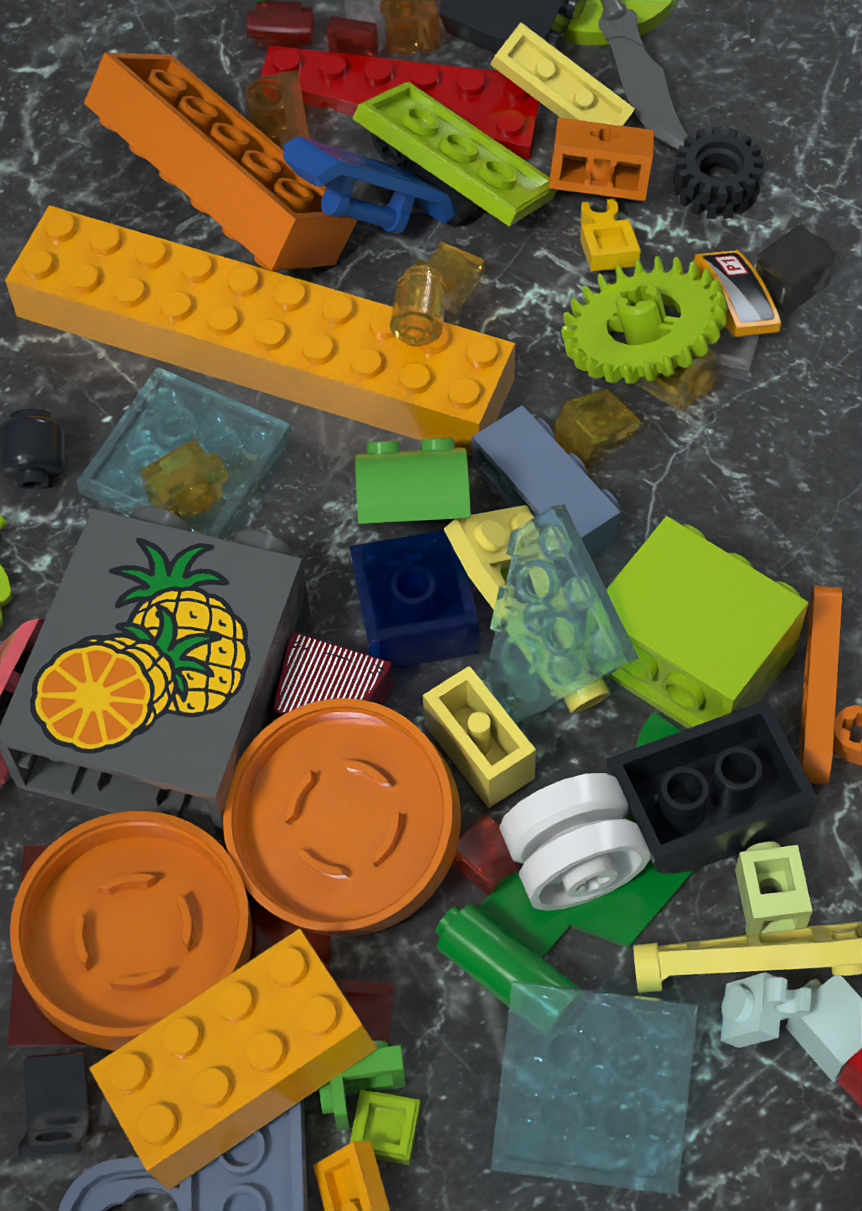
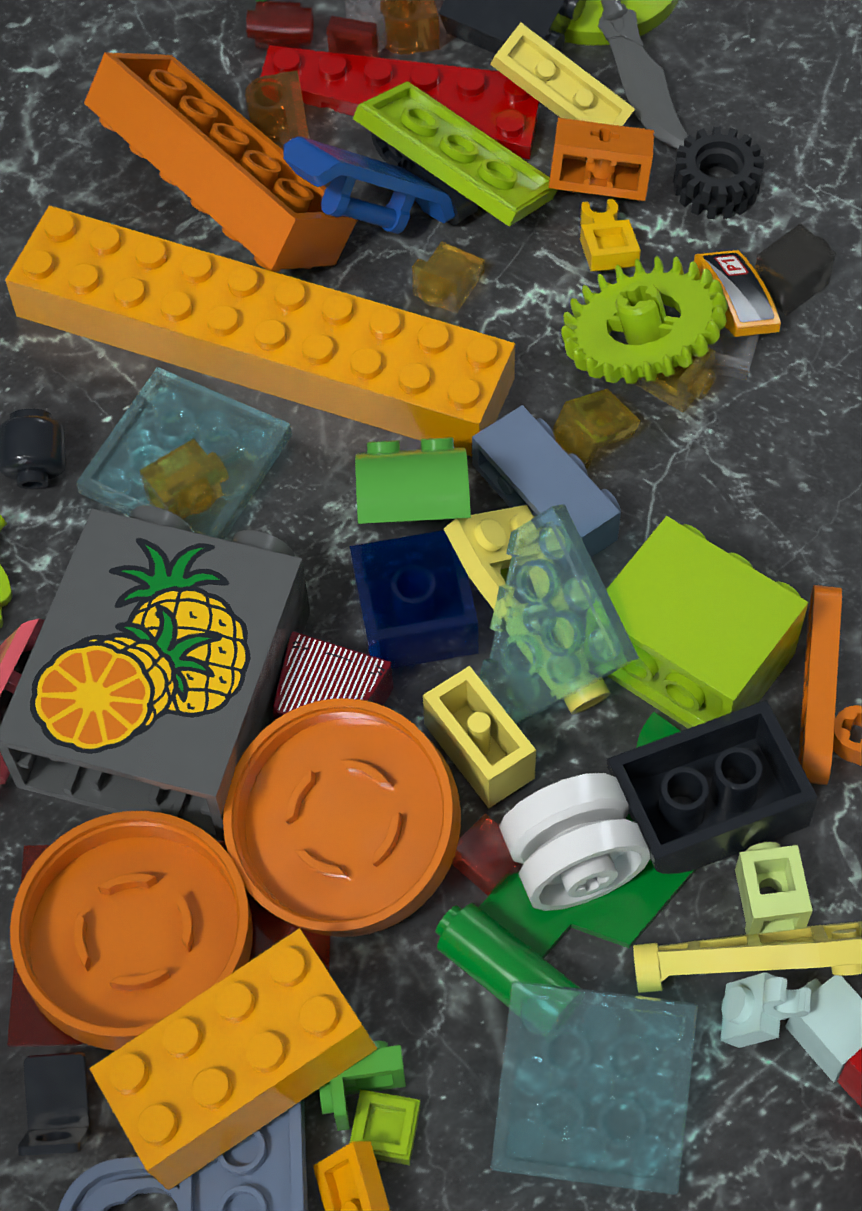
clear red plate [334,979,395,1047] -> none
clear yellow brick [390,266,447,346] -> none

